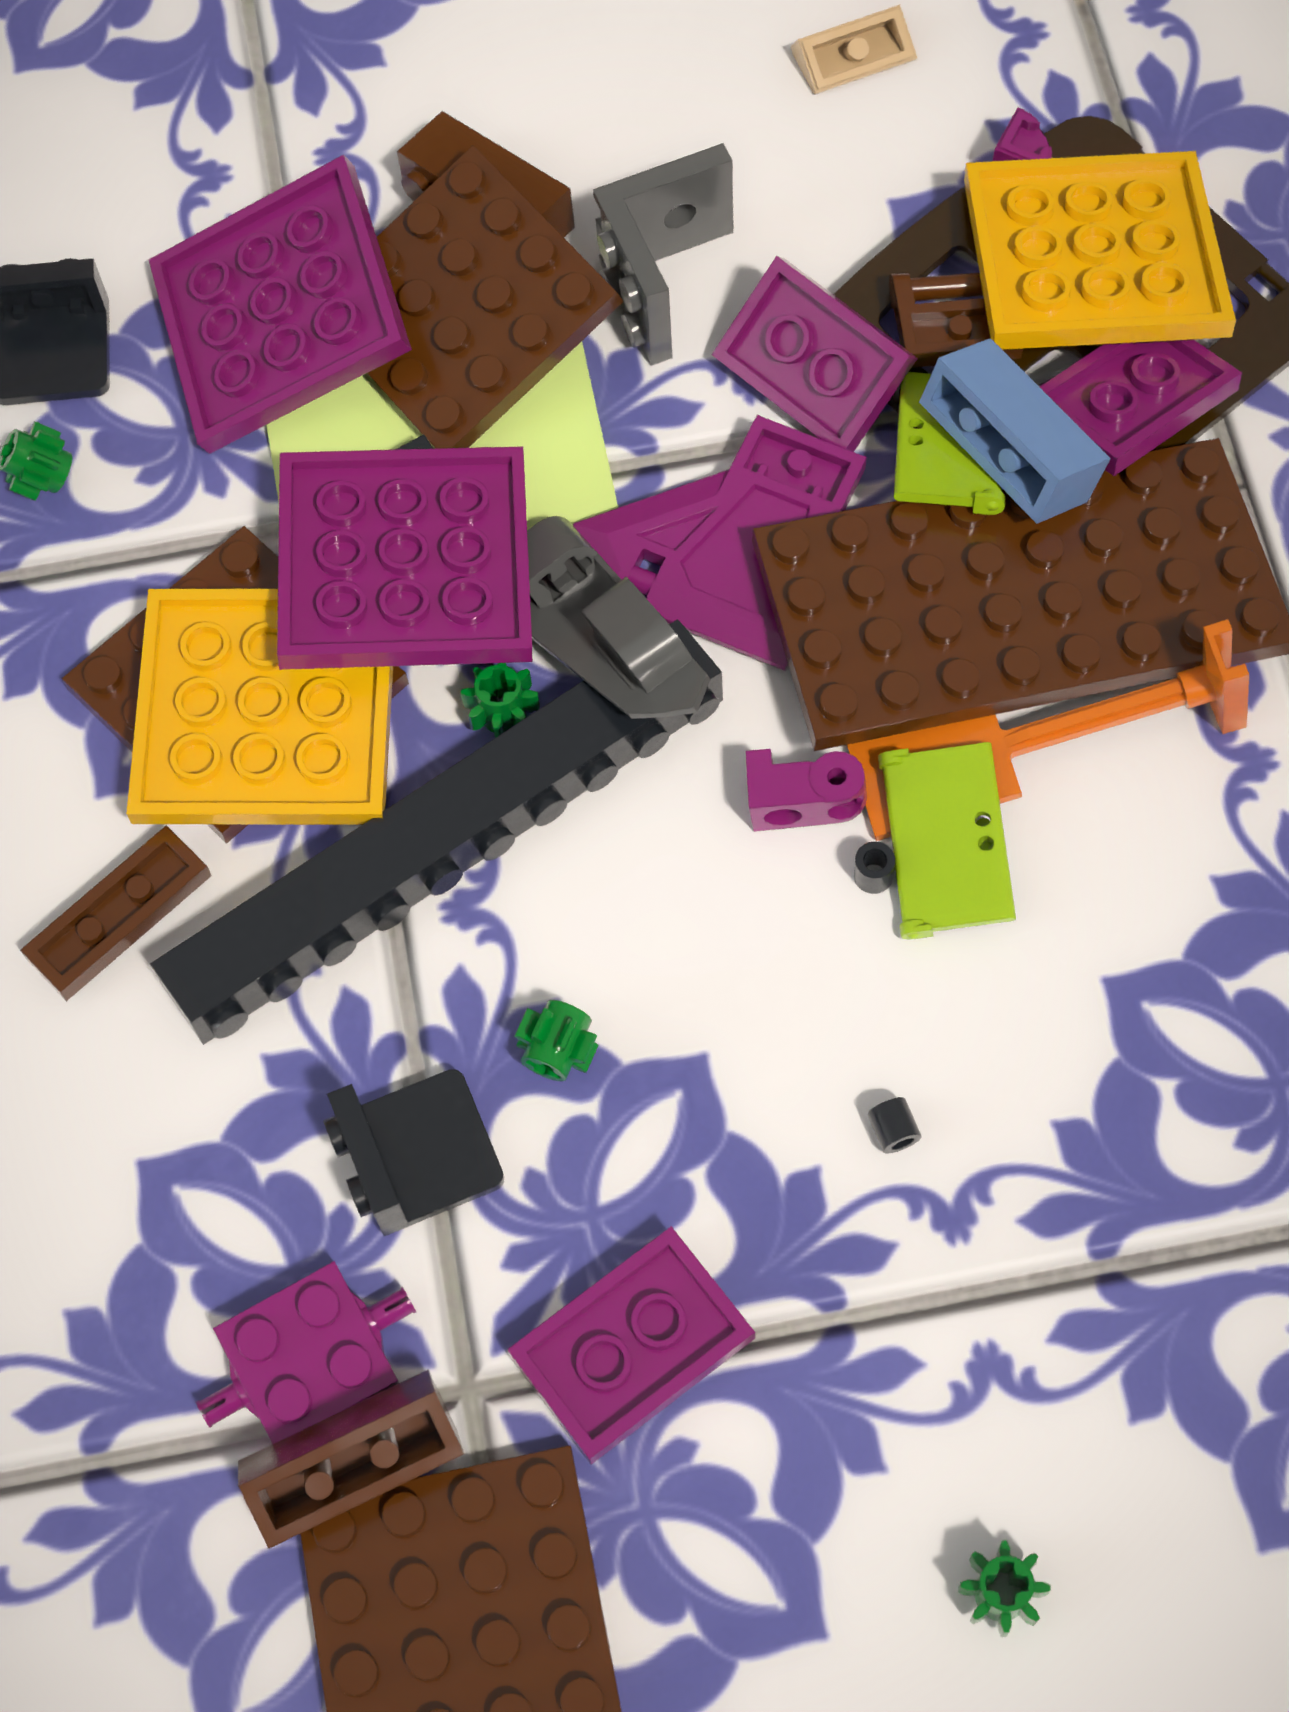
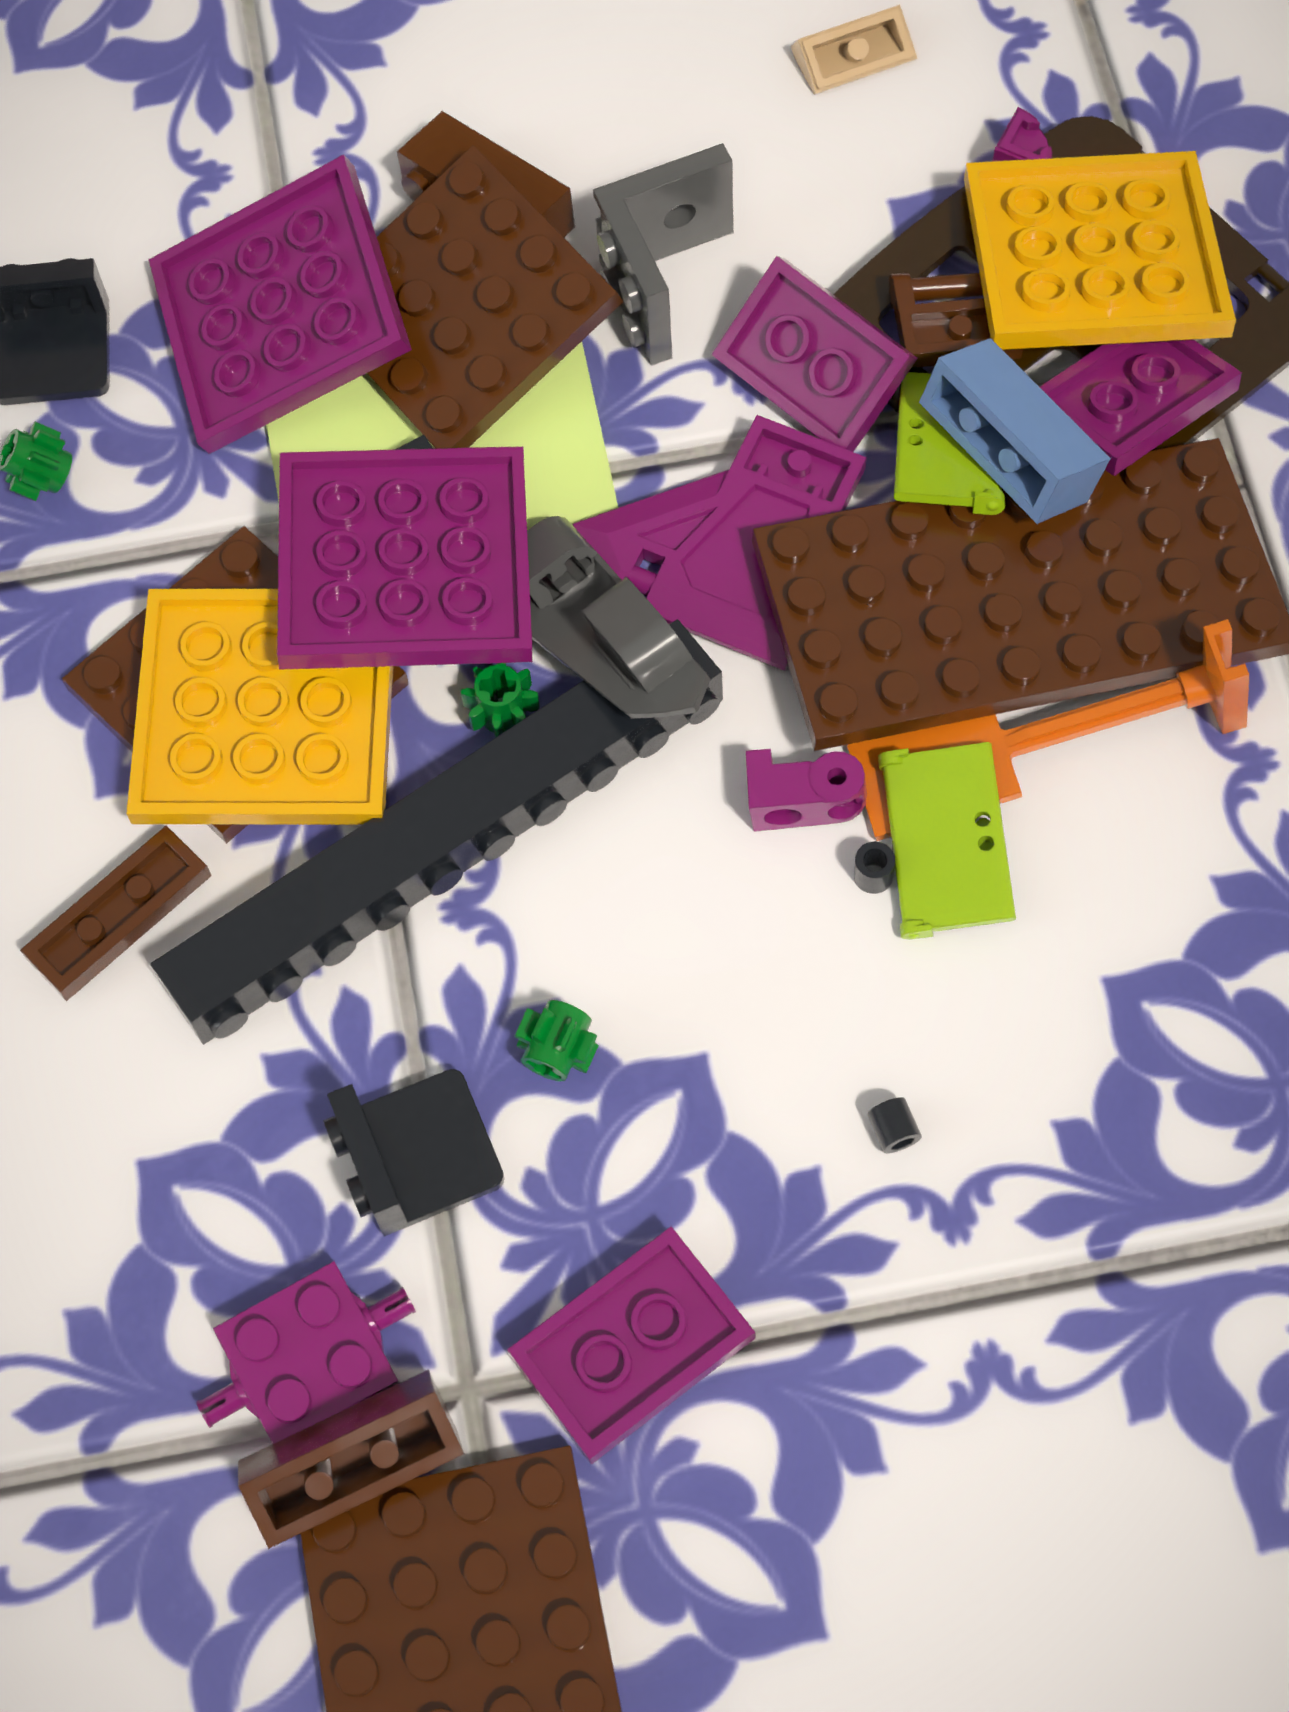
green gear [958,1540,1051,1637] -> none

